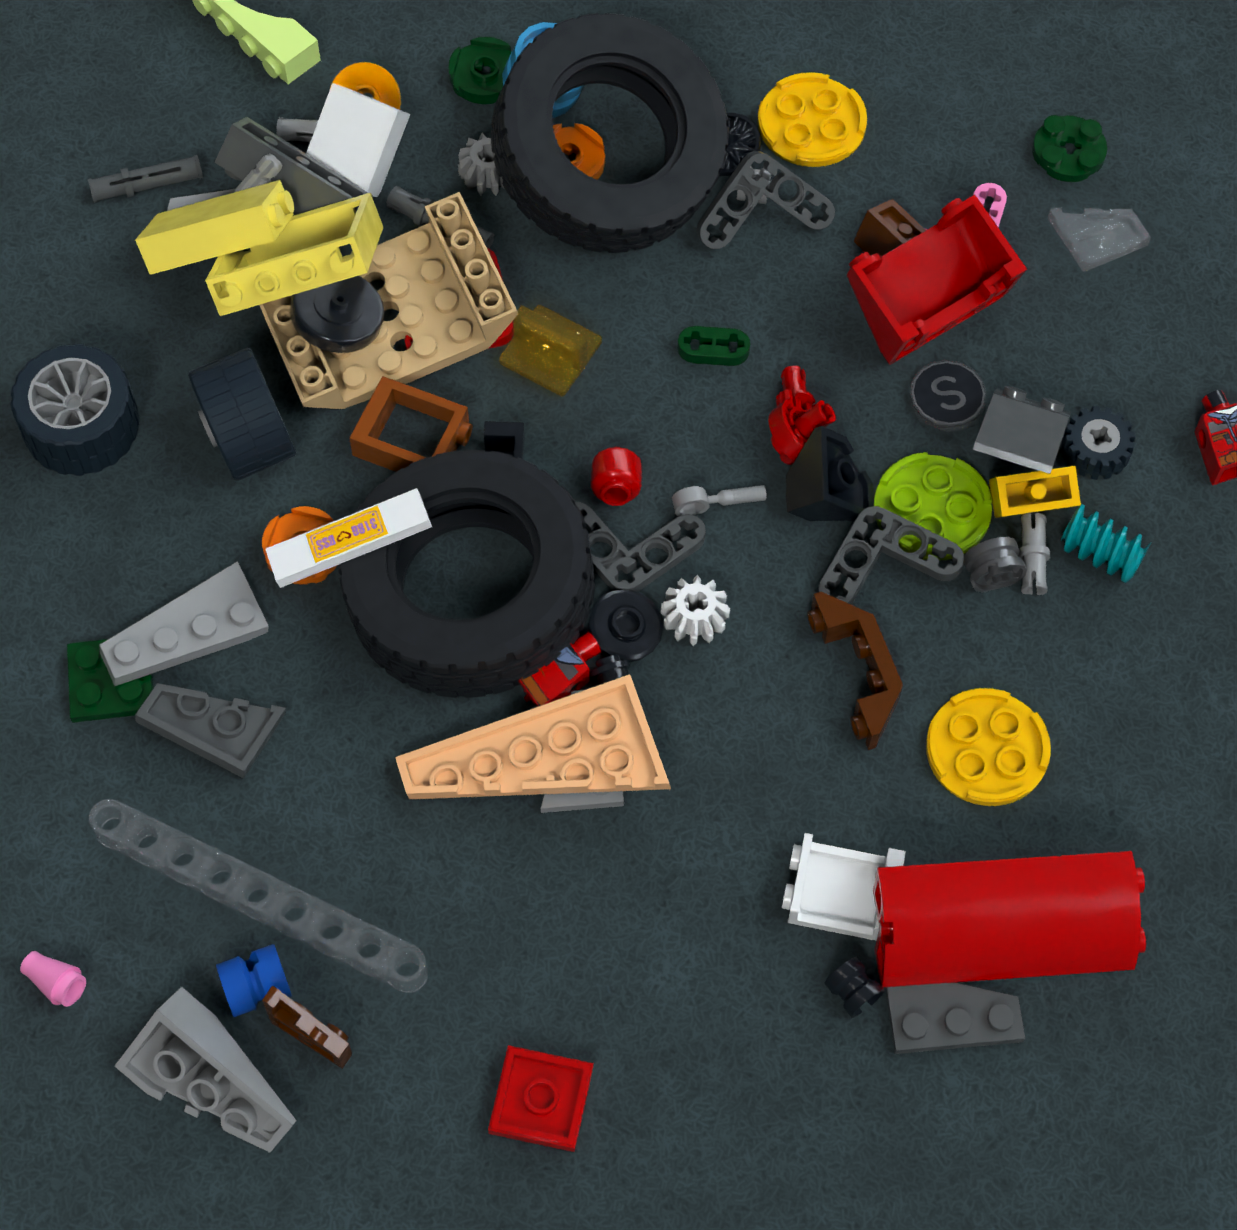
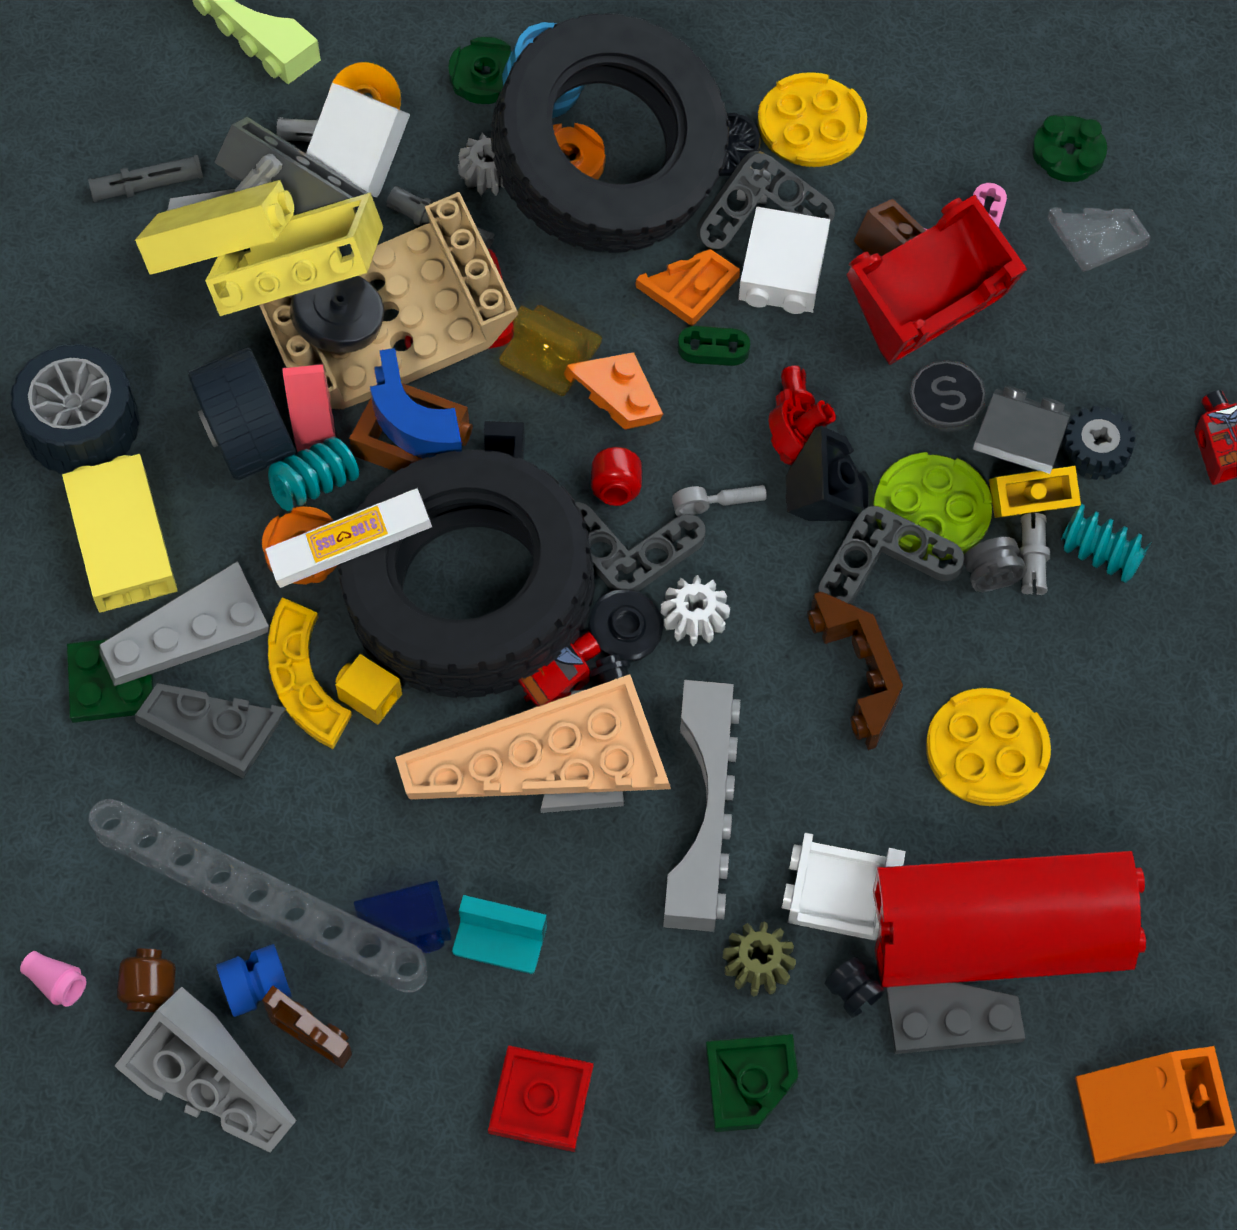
none -> light yellow brick [62,454,178,613]
none -> reddish brown head [117,948,176,1012]
none -> teal piece [268,437,359,511]
none -> yellow tile [268,597,352,749]
none -> coral slope [282,364,335,452]
none -> yellow brick [335,654,402,725]
none -> clear blue slope [354,880,452,953]
none -> blue arch [370,348,462,459]
none -> teal panel [452,895,547,974]
none -> orange wing [564,352,663,429]
none -> orange wing [636,249,740,326]
none -> light grey arch [663,680,741,932]
none -> dark green plate [705,1034,798,1132]
none -> olive gear [722,921,796,997]
none -> white brick [739,207,830,314]
none -> orange slope [1075,1046,1236,1164]

